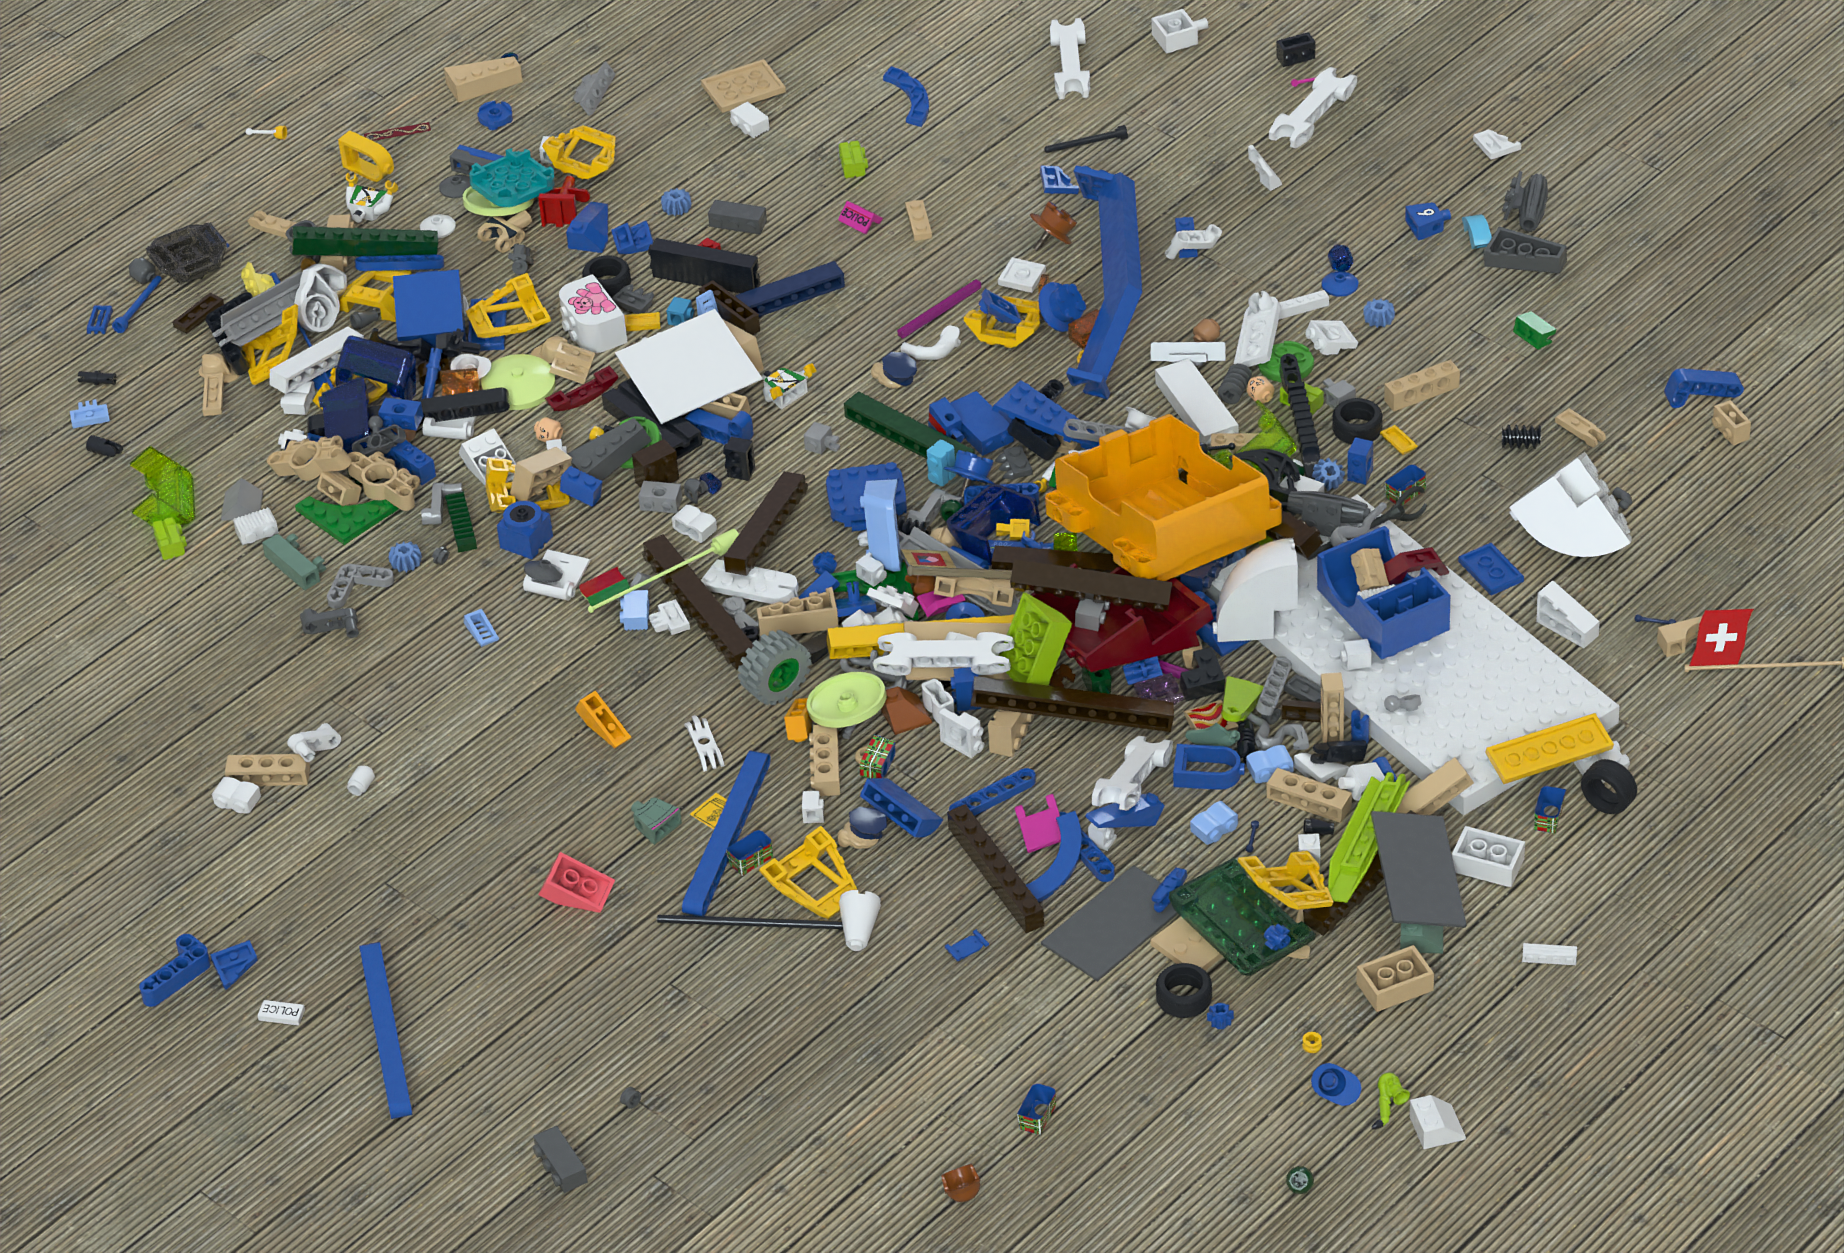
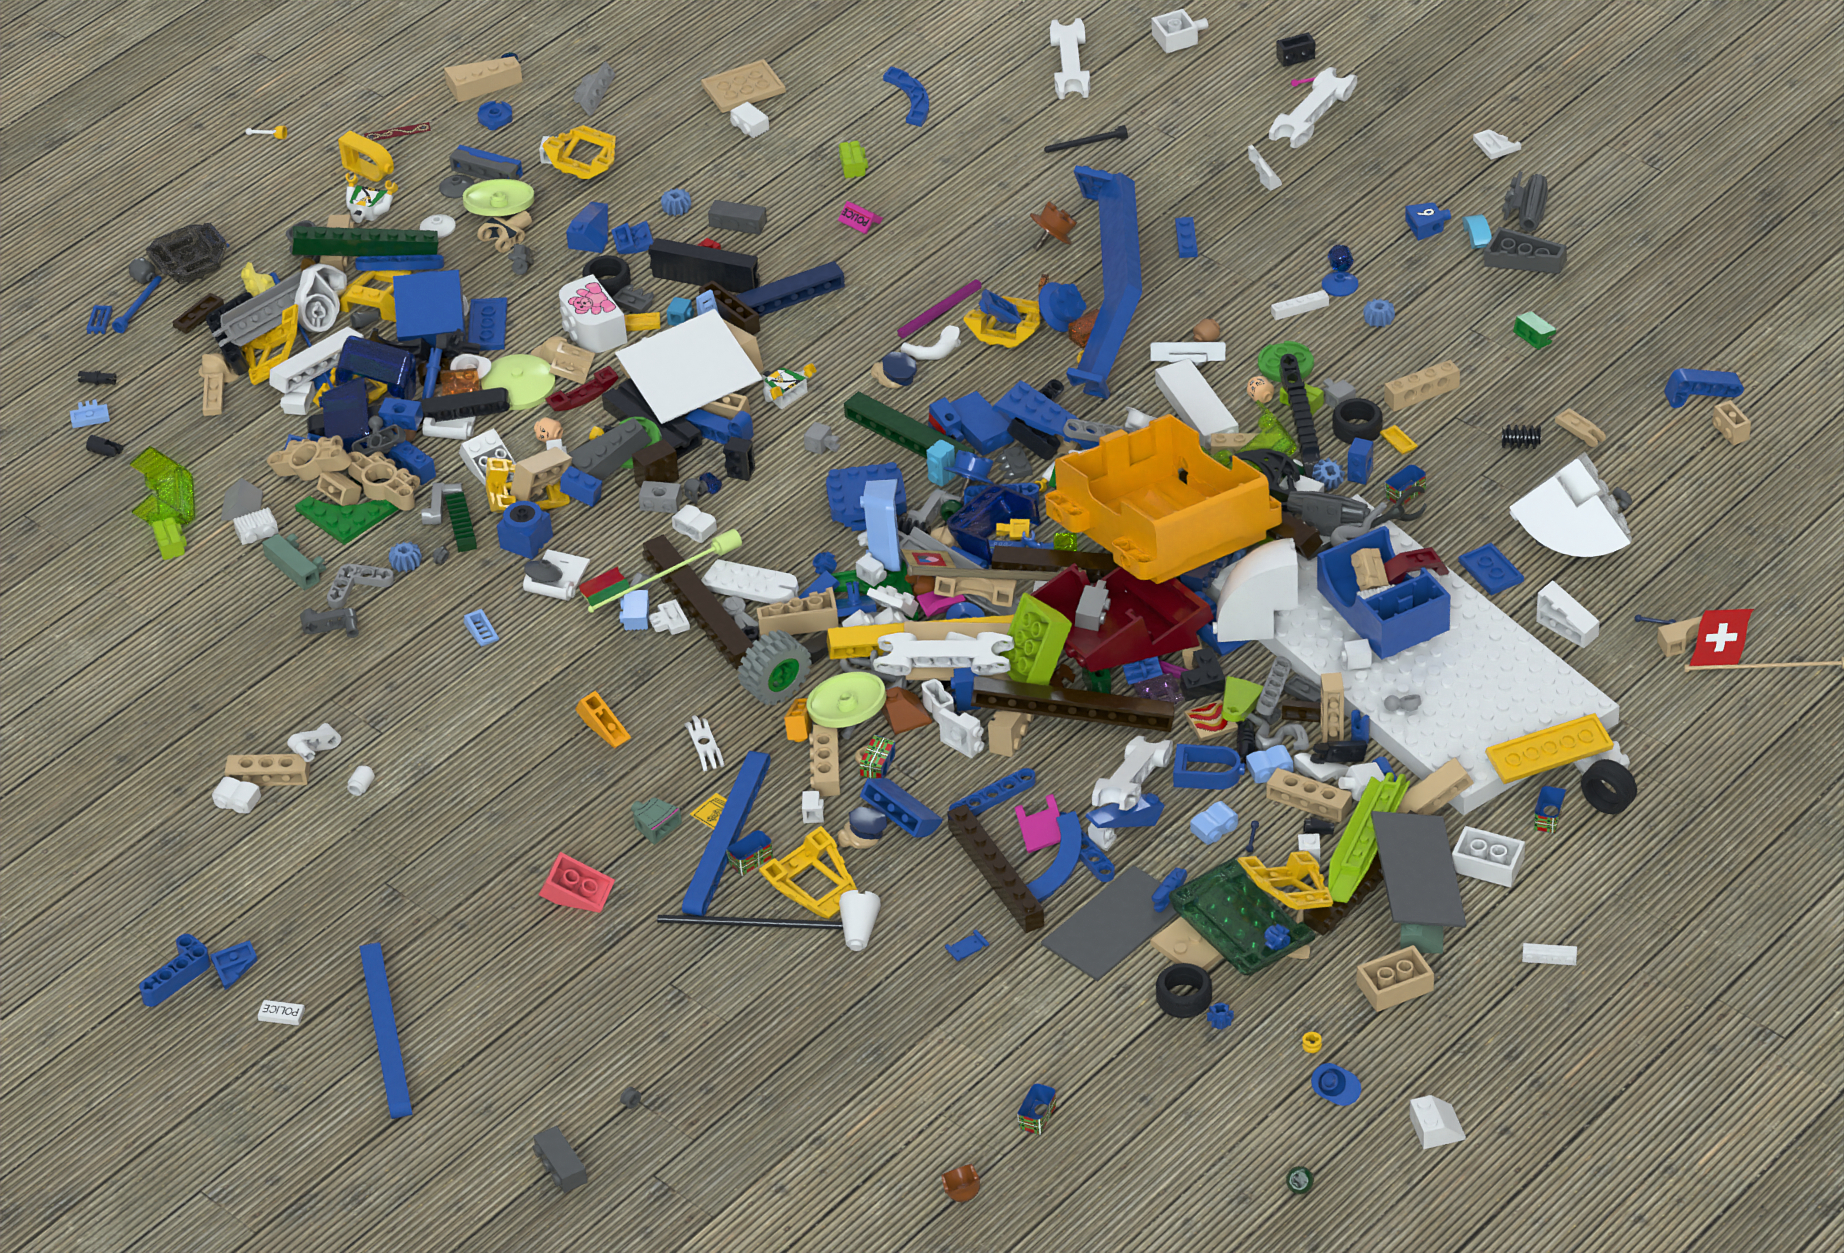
tan hinge [248,211,296,238] -> none
white bracket [278,429,307,450] -> none
yellow windscreen [465,273,551,338] -> none
teal tile [469,148,555,207] -> none
red piece [538,176,590,227] -> none
dark brown brick [724,471,808,576] -> none
tan plate [905,200,932,241] -> none
white plate [998,257,1046,293] -> none
dark brown brick [1010,559,1172,612] -> none
blue wing [1040,165,1079,194] -> none
white beam [1165,224,1222,260] -> none
sand green arm [1185,723,1240,748] -> none
black hinge [1200,442,1236,454] -> none
dark grey piece [1218,363,1252,404] -> none
white plate [1234,291,1281,367] -> none
white plate [1305,320,1358,355] -> none
lime piece [1371,1072,1410,1130] -> none

